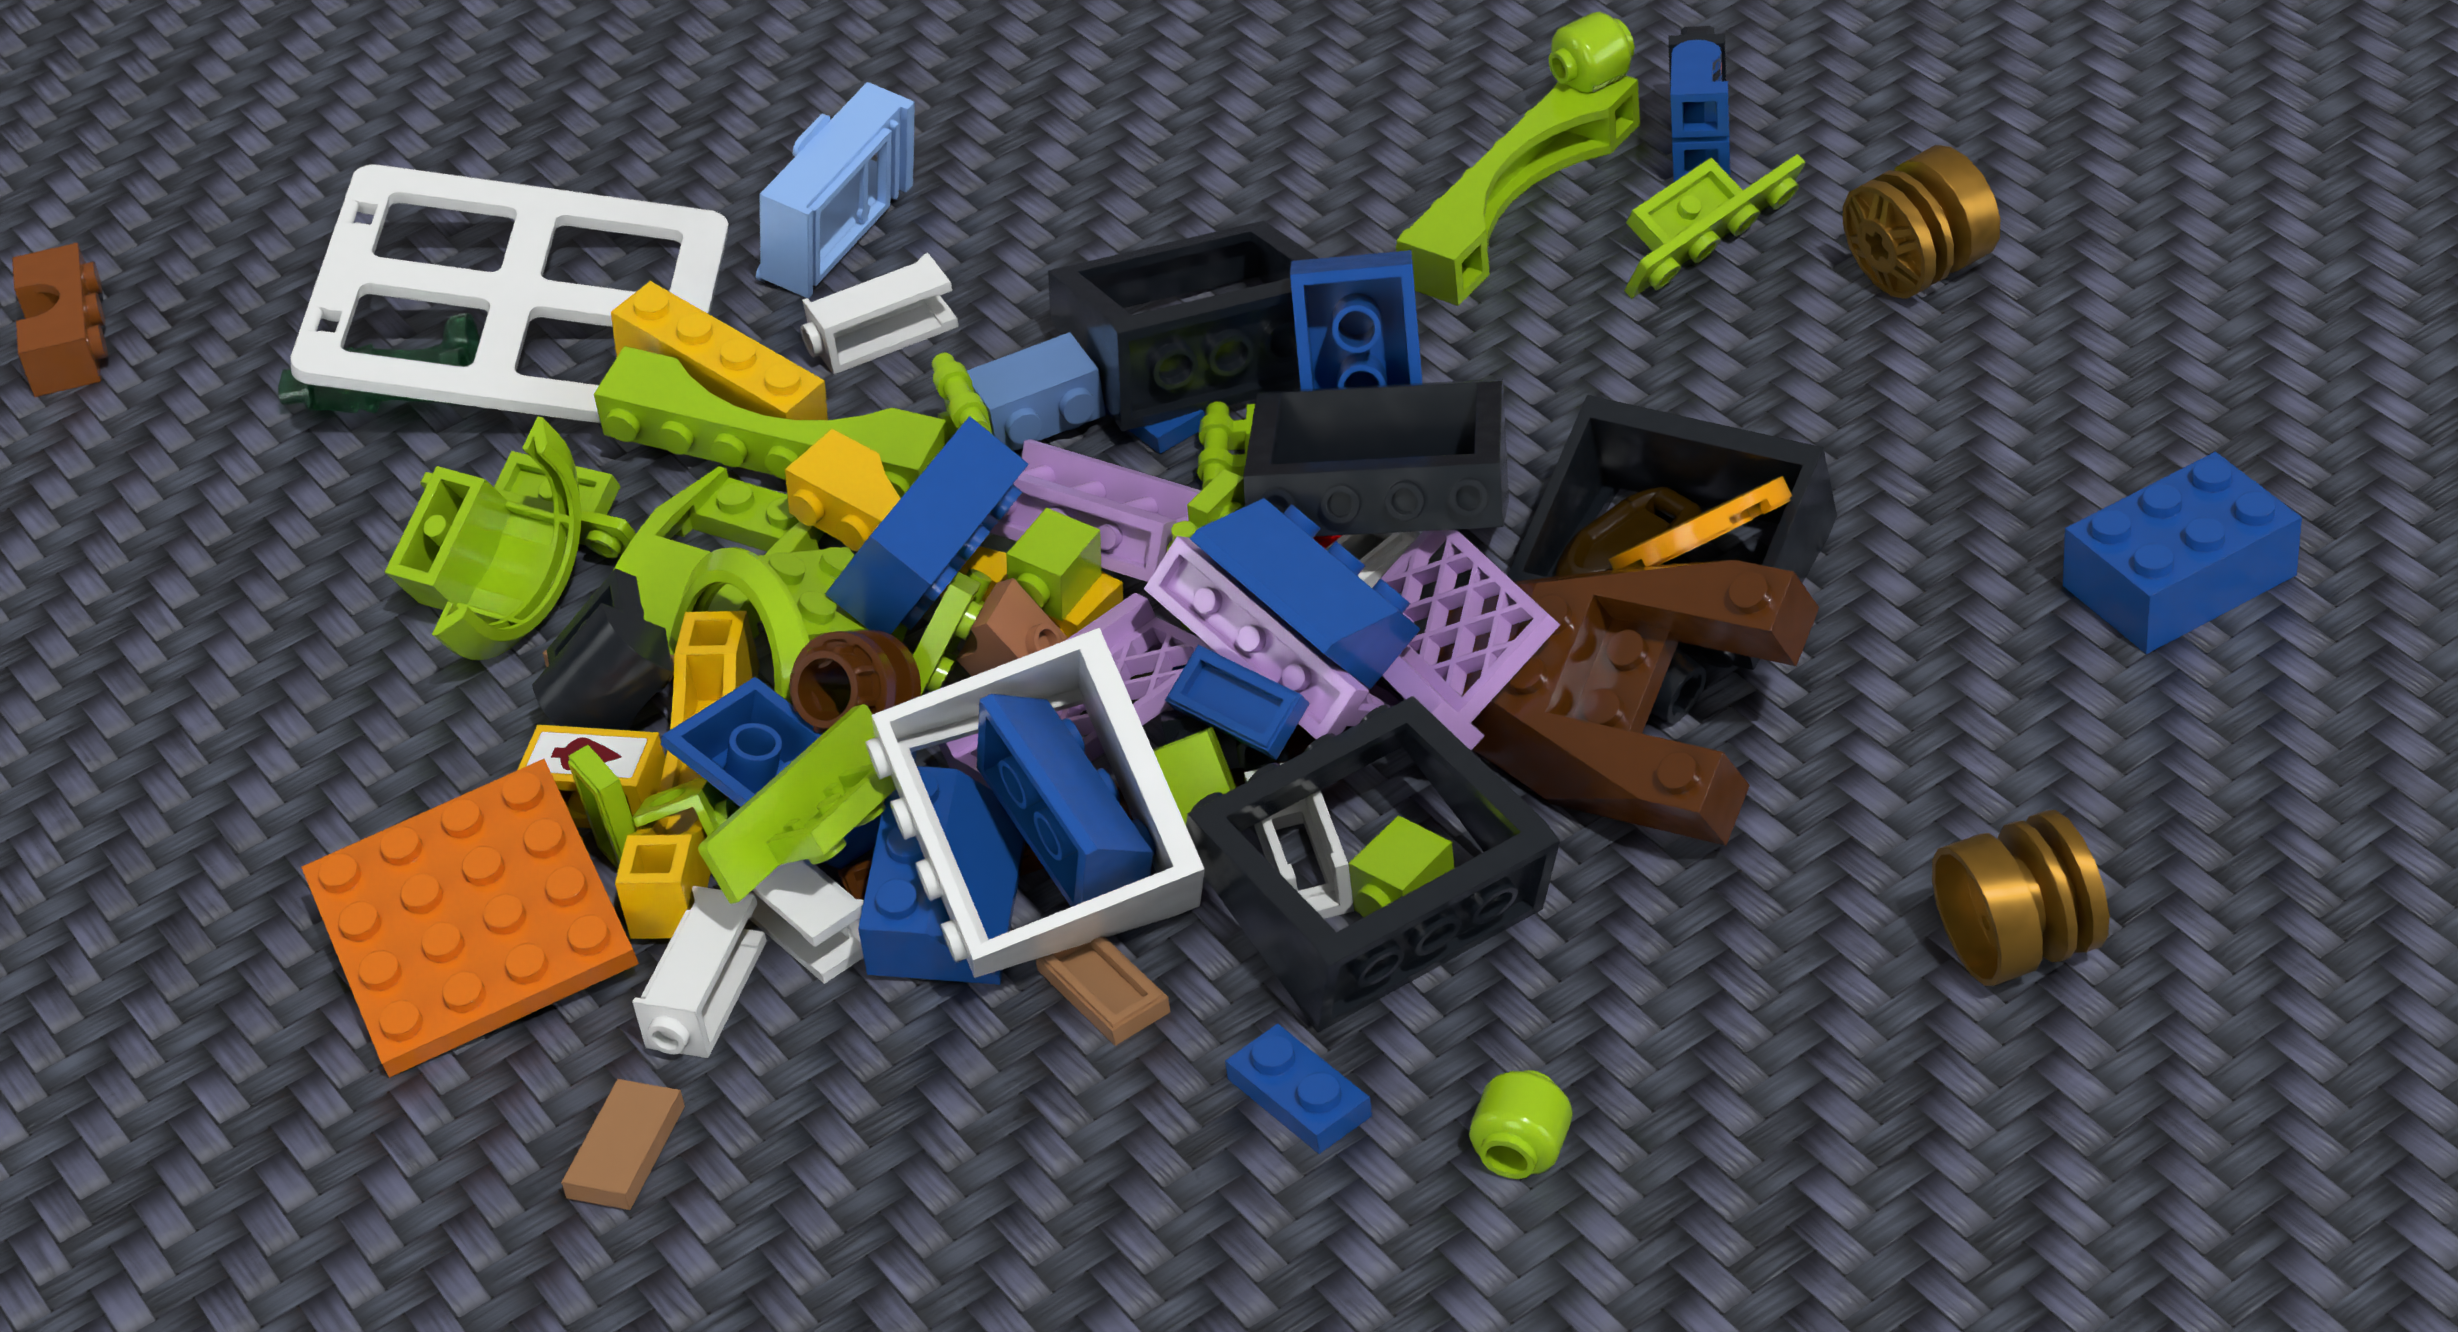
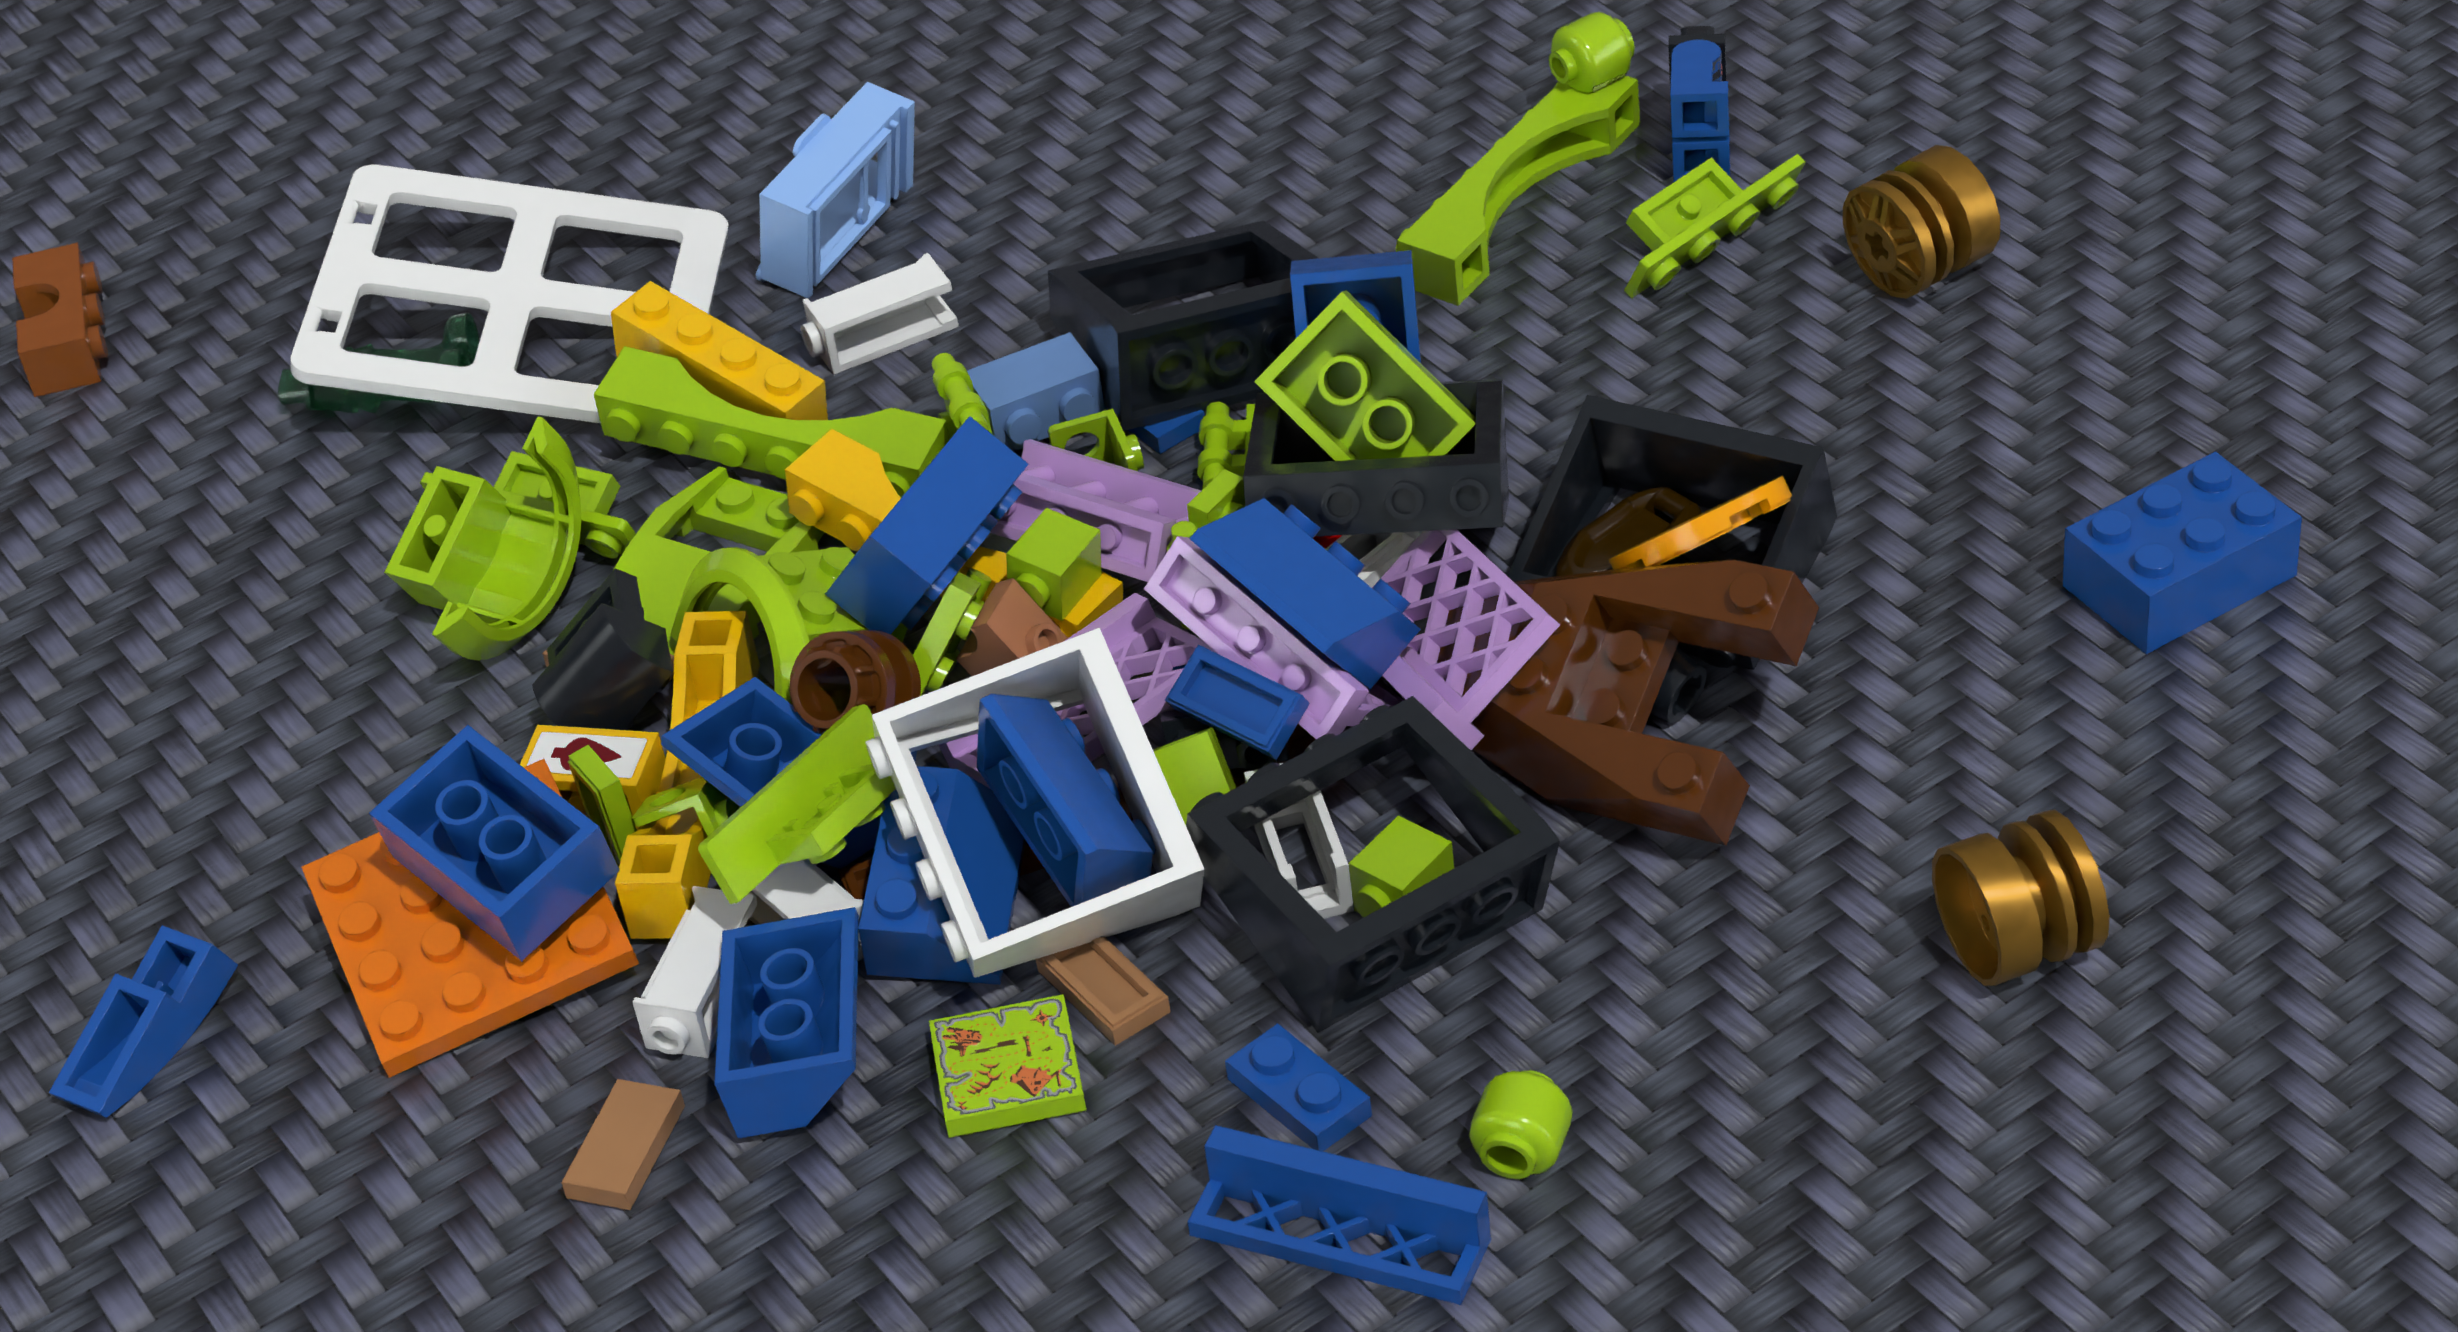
none -> blue slope [49,925,238,1118]
none -> blue brick [369,725,620,961]
none -> blue slope [715,907,859,1138]
none -> lime tile [929,994,1087,1138]
none -> lime bracket [1048,409,1144,471]
none -> blue fence [1188,1125,1491,1305]
none -> lime brick [1254,290,1476,461]

